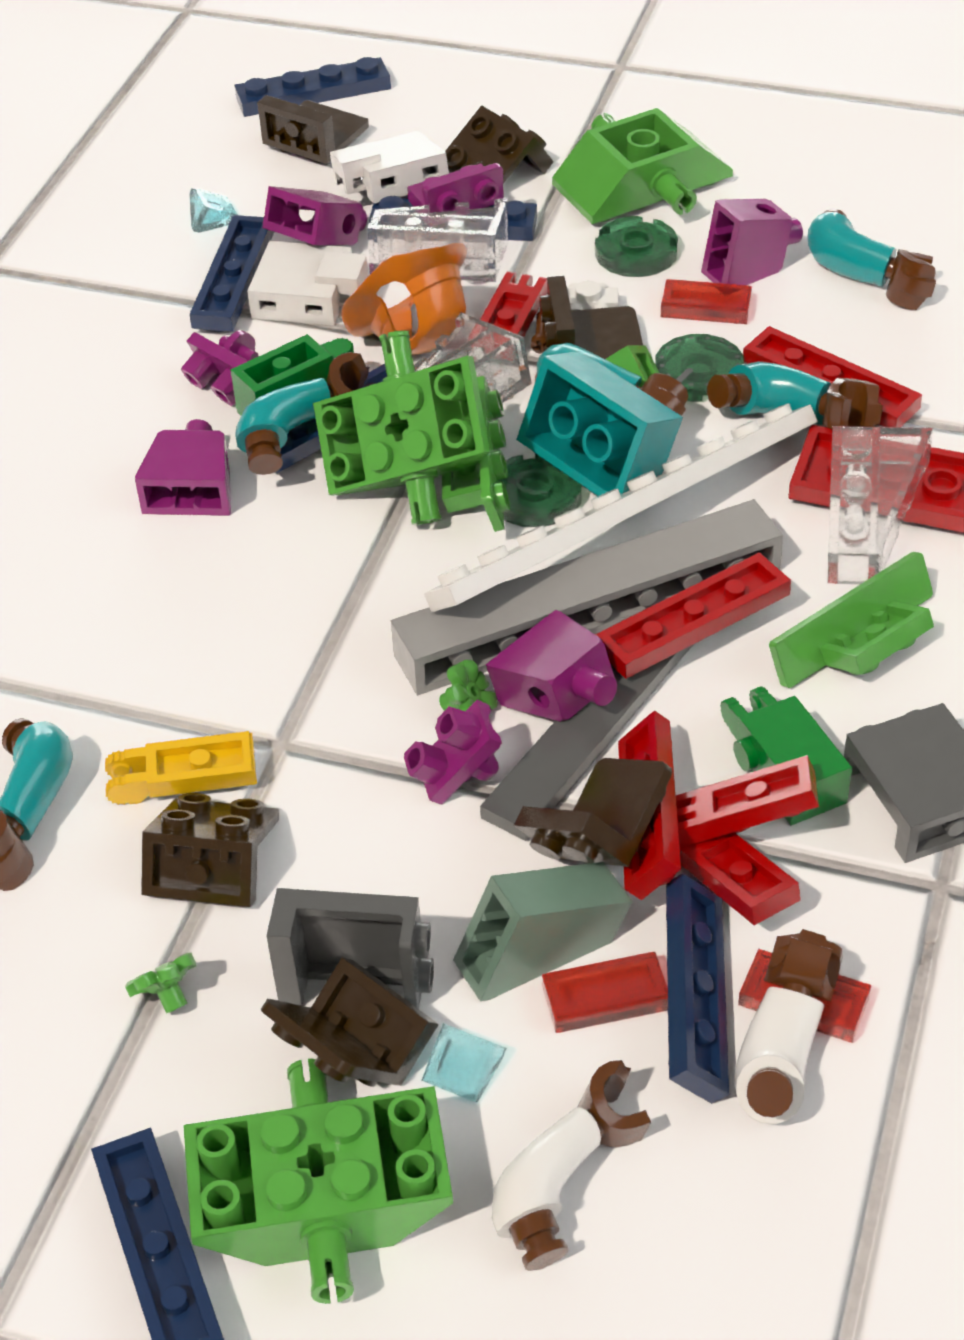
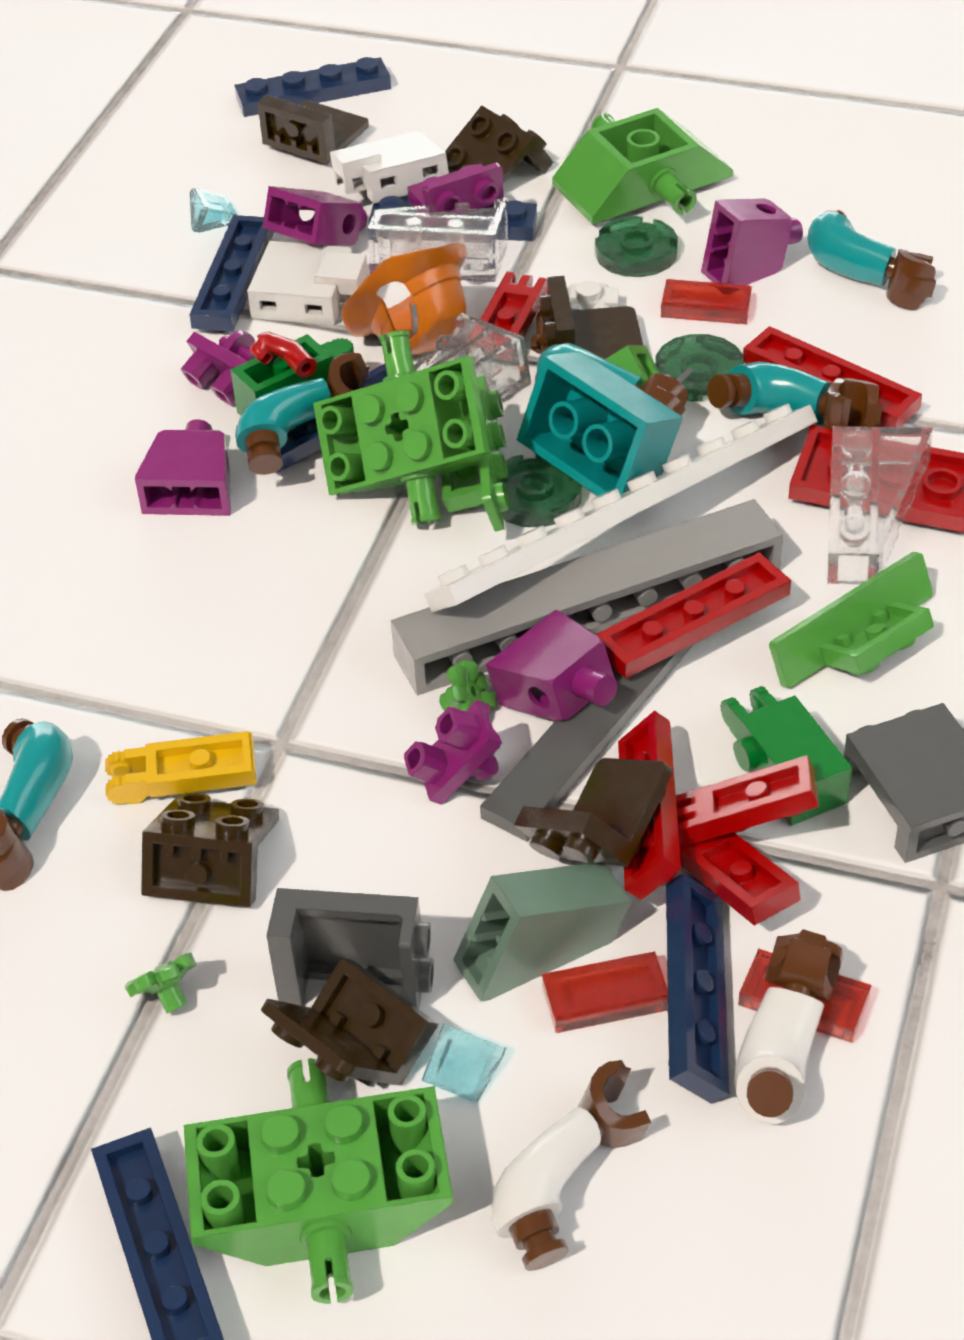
none -> red arm [250,331,317,378]

